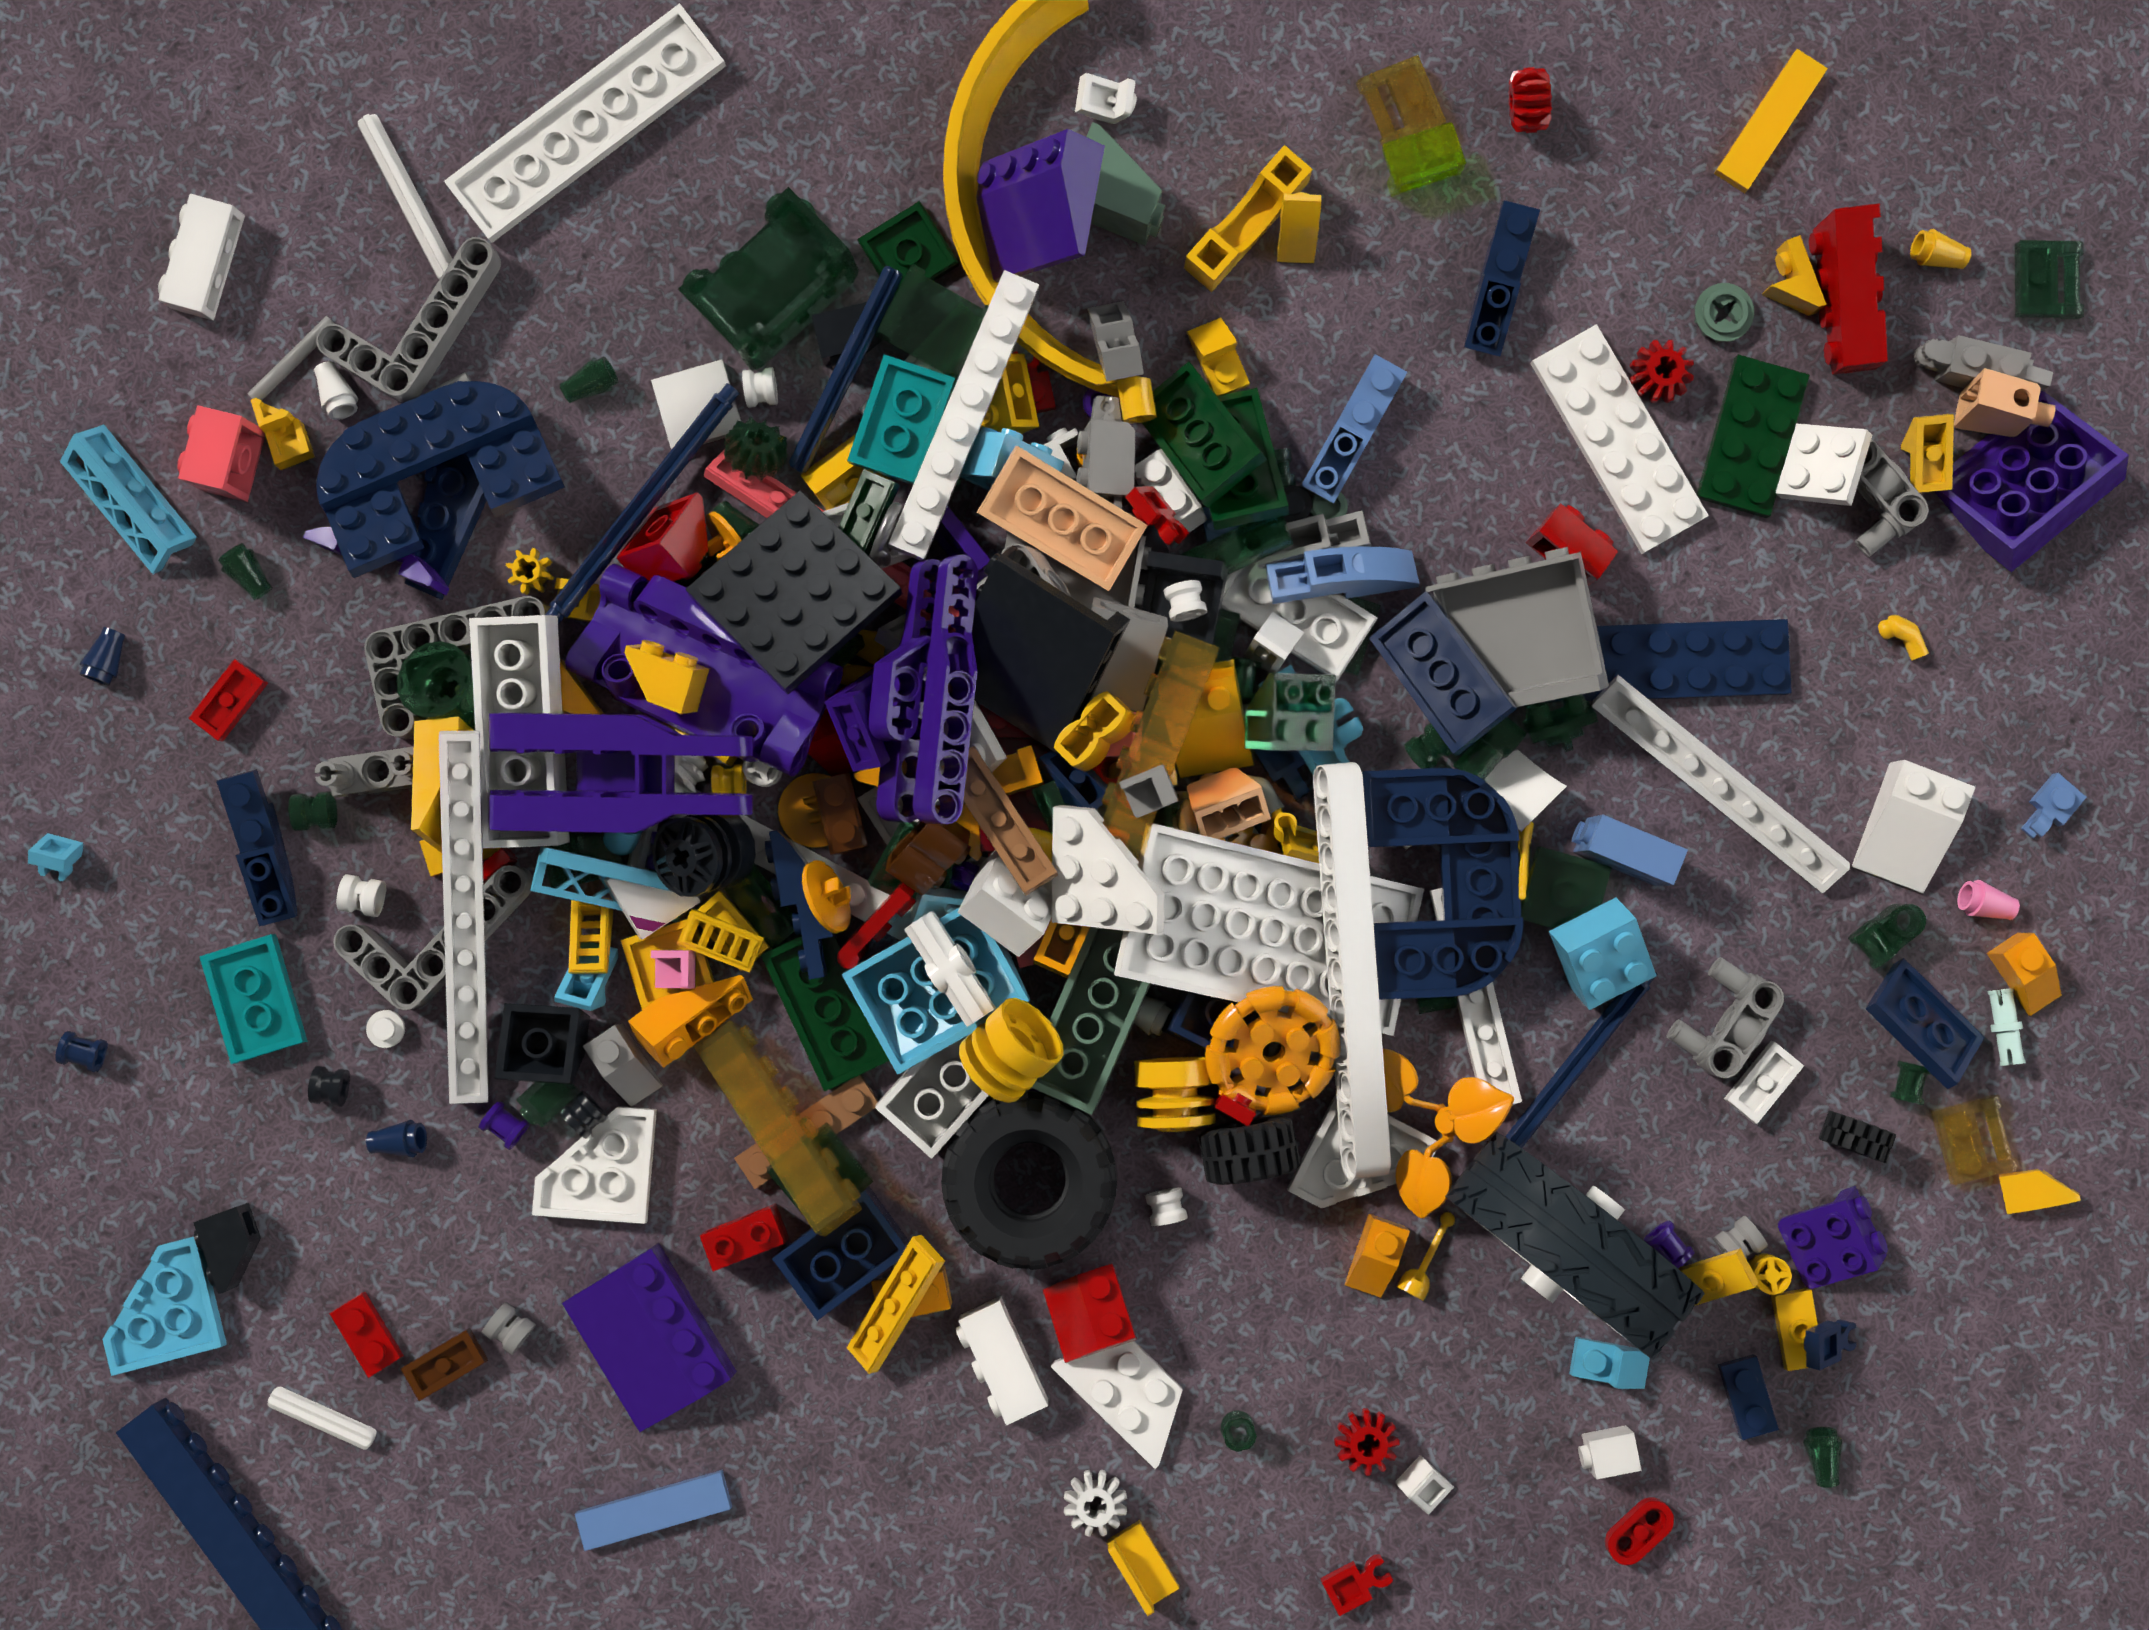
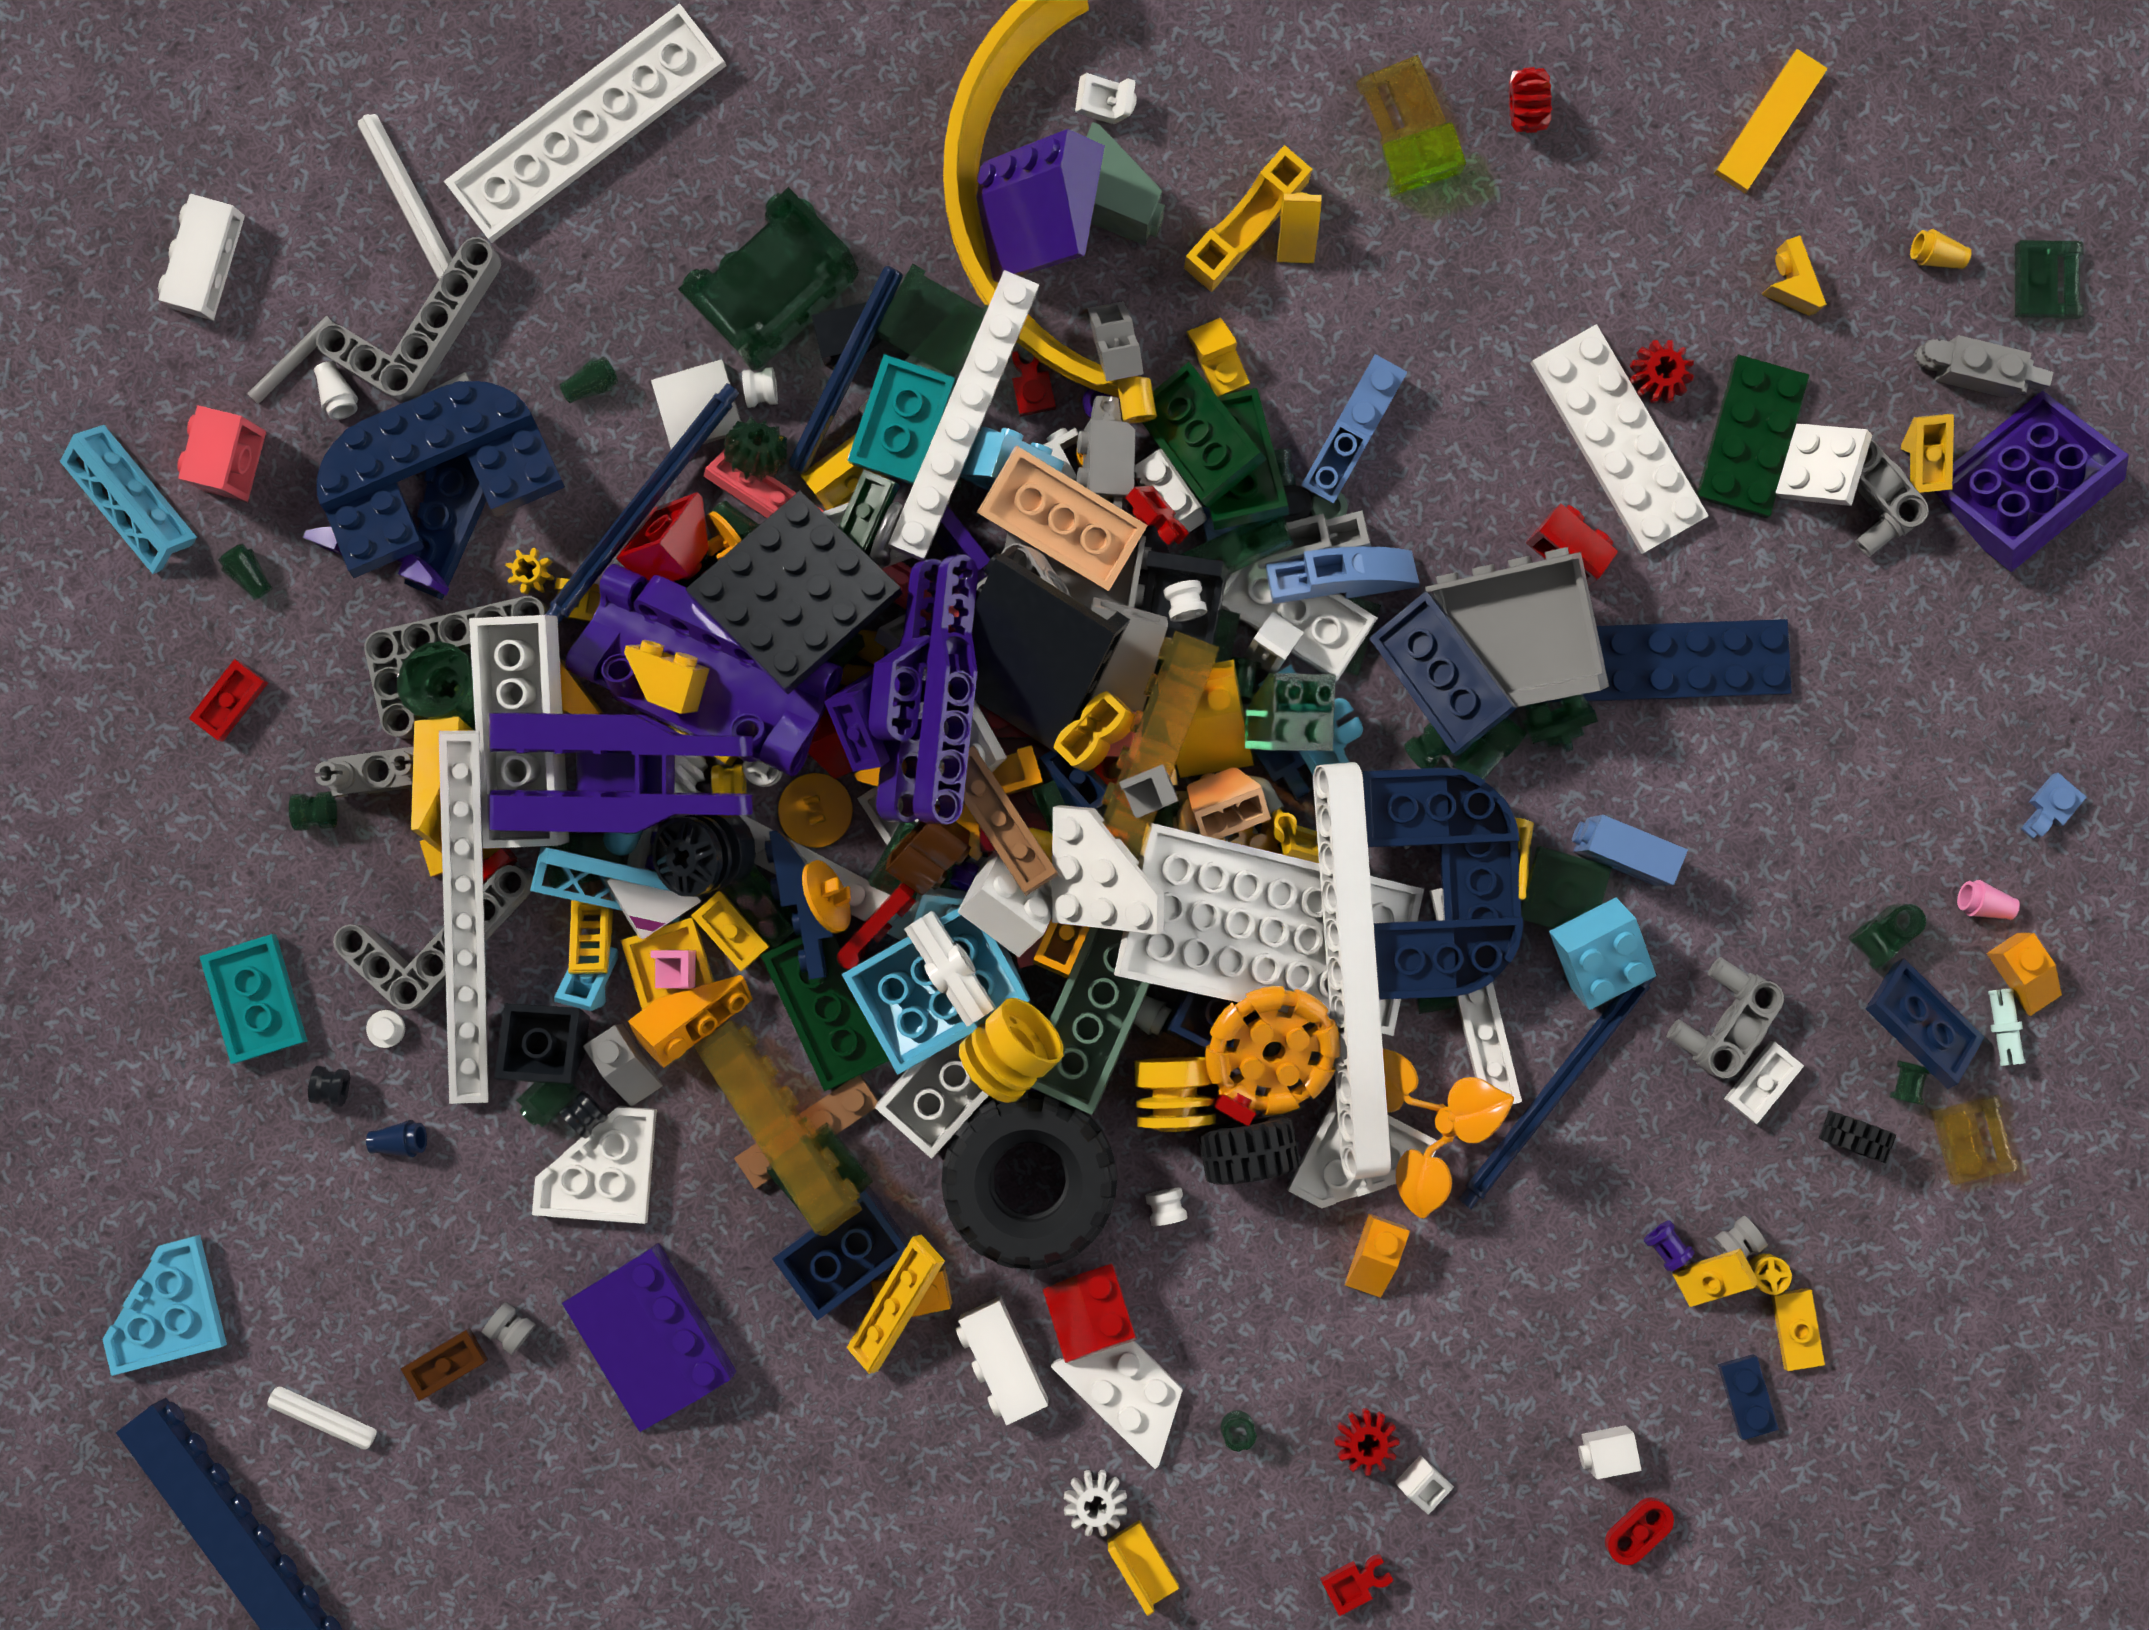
medium azure tile [28,833,83,881] -> none
dark blue bush [55,1031,108,1072] -> none
dark blue cone [80,627,126,686] -> none
black slope [193,1203,261,1294] -> none
dark blue slope [216,769,298,927] -> none
yellow slope [251,398,315,470] -> none
red plate [329,1292,404,1378] -> none
white wheel [336,874,386,917] -> none
dark purple bush [478,1101,530,1150] -> none
medium blue tile [574,1470,732,1551] -> none
yellow slope [677,909,765,973] -> none
red brick [700,1203,789,1271] -> none
reddish brown brick [812,773,869,856] -> none
dark green tile [857,201,959,295] -> none
yellow brick [980,354,1039,434] -> none
yellow hinge [1396,1212,1455,1301] -> none
black wheel [1445,1132,1705,1360] -> none
dark blue slope [1464,200,1540,357] -> none
white sticker [1483,750,1567,831] -> none
medium azure slope [1569,1337,1650,1389] -> none
white plate [1591,675,1850,893] -> none
sand green gear [1694,283,1754,343] -> none
dark purple bracket [1778,1186,1888,1289] -> none
clear green cone [1803,1426,1842,1488] -> none
dark blue plate [1804,1319,1856,1371] -> none
red wedge [1809,203,1888,375] -> none
white slope [1851,760,1975,894] -> none
yellow arm [1878,615,1929,661] -> none
light nougat torso [1954,368,2055,437] -> none
yellow slope [1999,1169,2081,1214] -> none

